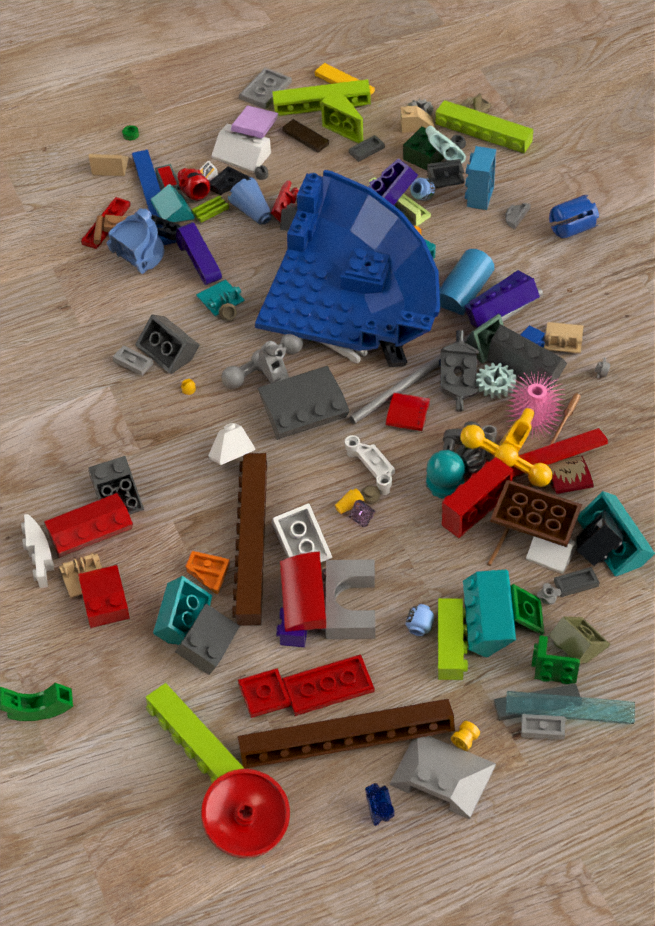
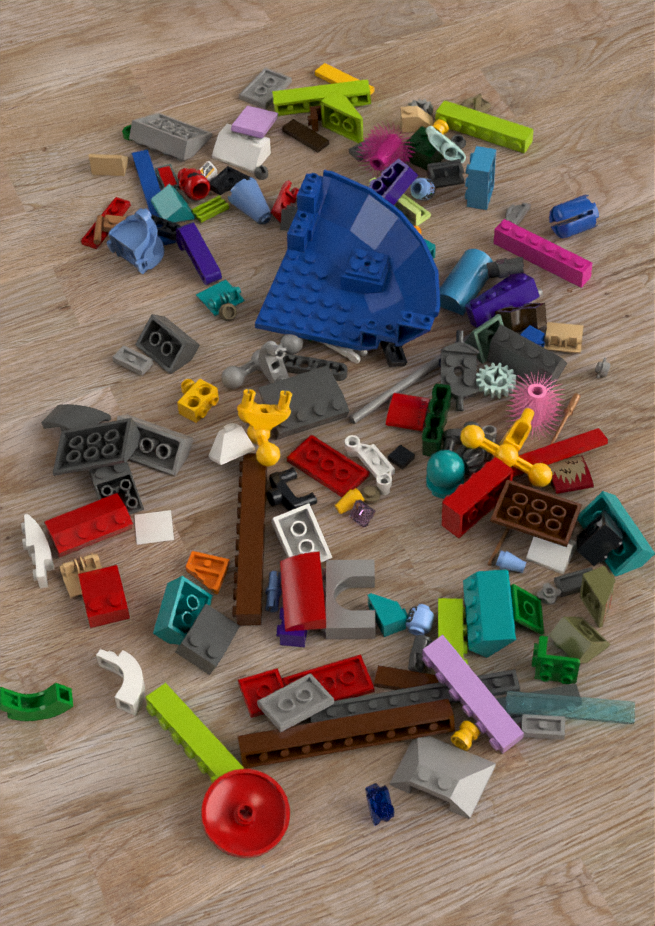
none -> dark grey slope [41,404,111,432]
none -> dark grey slope [53,418,140,476]
none -> white arch [96,649,145,715]
none -> light grey slope [116,414,194,476]
none -> light grey slope [129,113,213,161]
none -> white sticker [134,510,174,545]
none -> yellow brick [177,379,219,423]
none -> yellow connector [237,389,292,467]
none -> light grey tile [257,673,334,732]
none -> medium blue pin [265,571,282,612]
none -> black connector [266,467,317,511]
none -> dark grey beam [282,354,348,381]
none -> red tile [286,434,370,497]
none -> reddish brown bracket [307,106,322,132]
none -> dark grey plate [310,669,520,723]
none -> dark pink piece [355,121,415,176]
none -> teal slope [367,593,408,637]
none -> reddish brown tile [374,665,439,690]
none -> black tile [388,445,415,470]
none -> dark grey hinge [408,635,433,673]
none -> dark green brick [422,383,451,456]
none -> lavender brick [422,635,524,754]
none -> yellow wheel [432,119,449,135]
none -> dark grey connector [487,257,524,279]
none -> dark pink brick [494,219,593,288]
none -> dark brown brick [495,303,547,332]
none -> light blue cone [496,550,527,573]
none -> olive slope [580,566,615,628]

